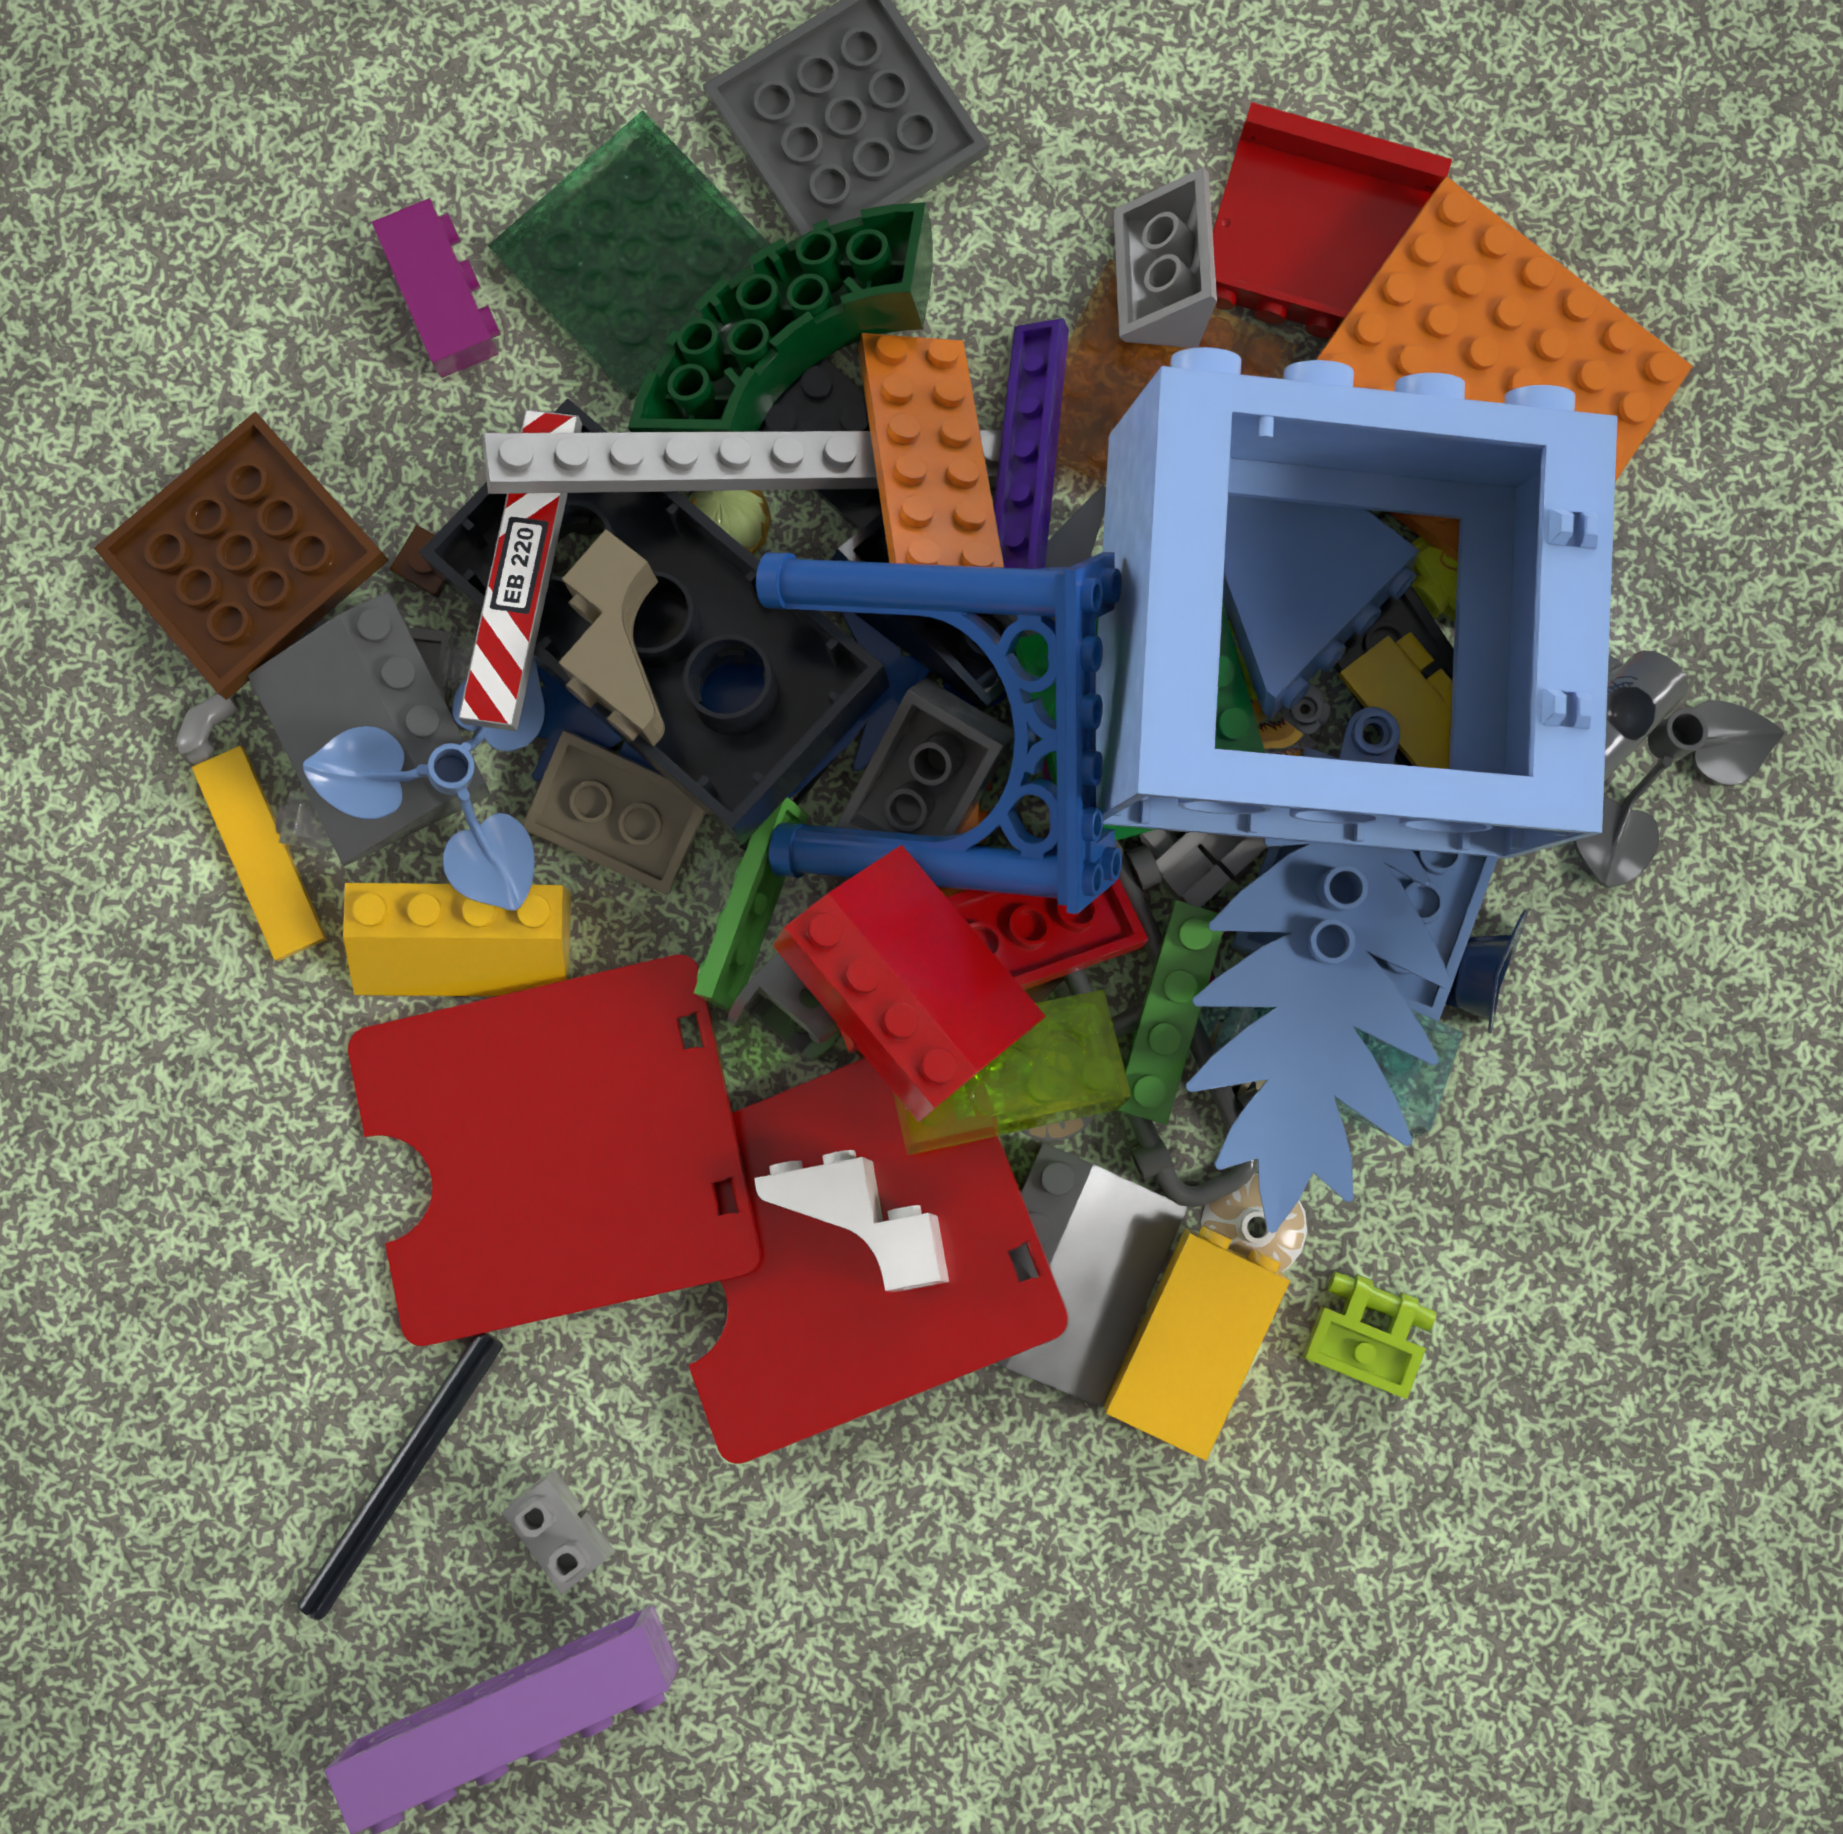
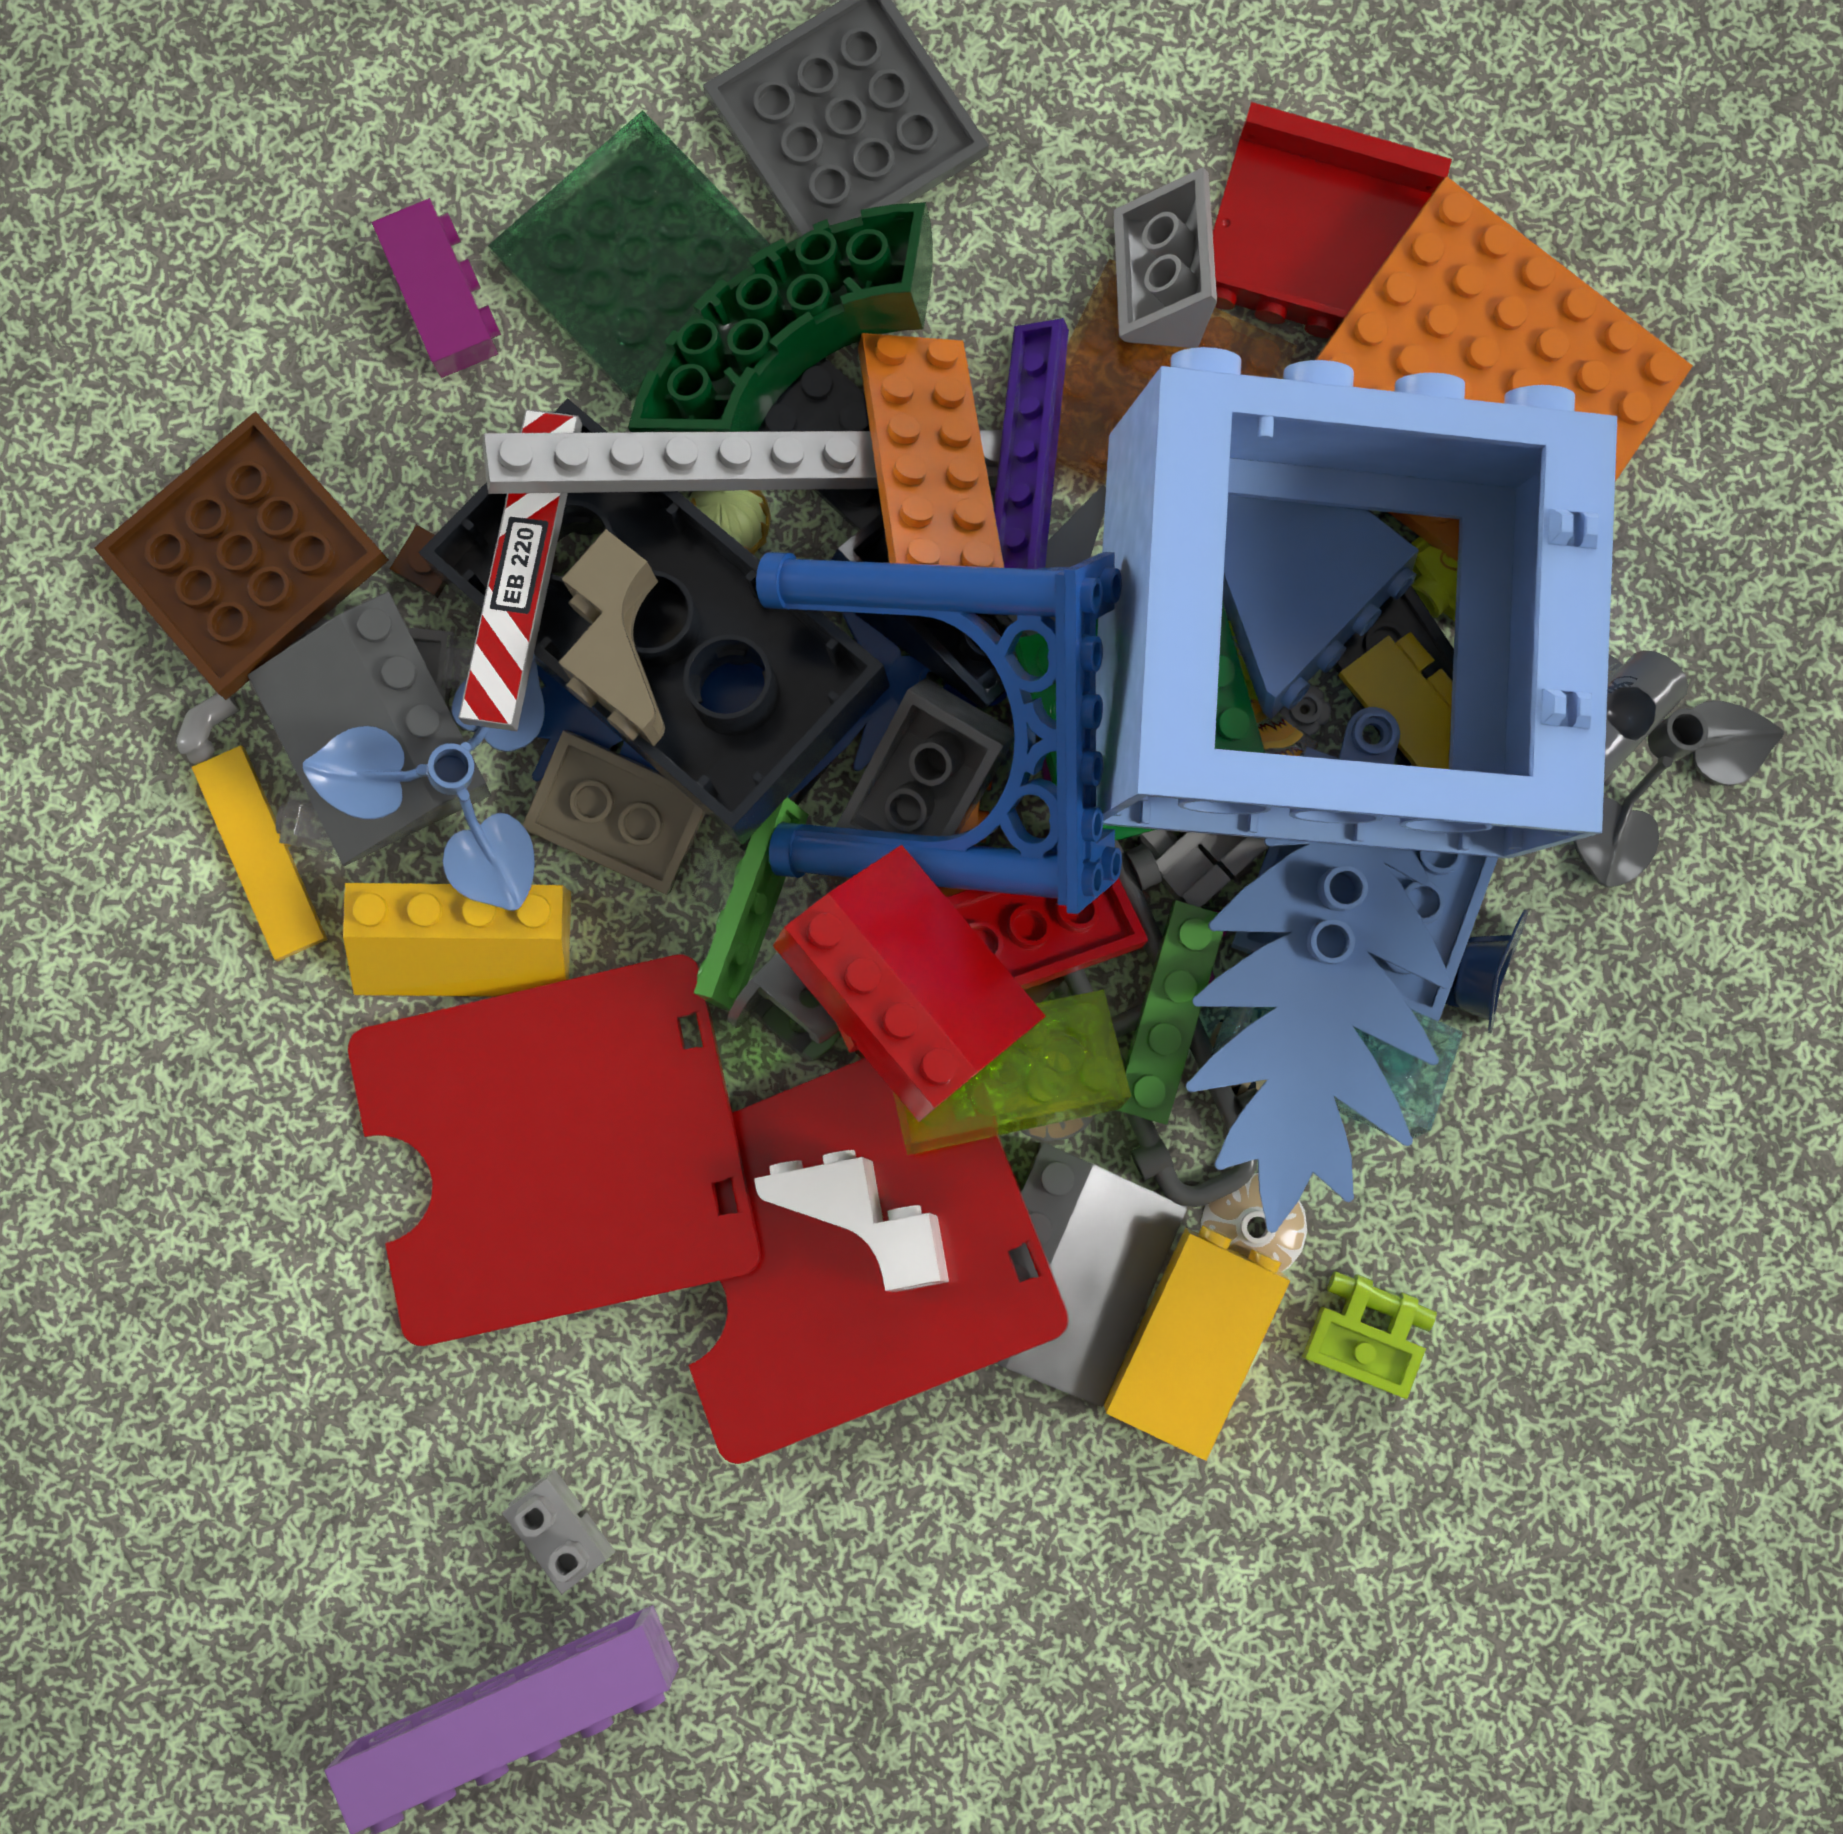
black axle [298,1332,503,1621] -> none

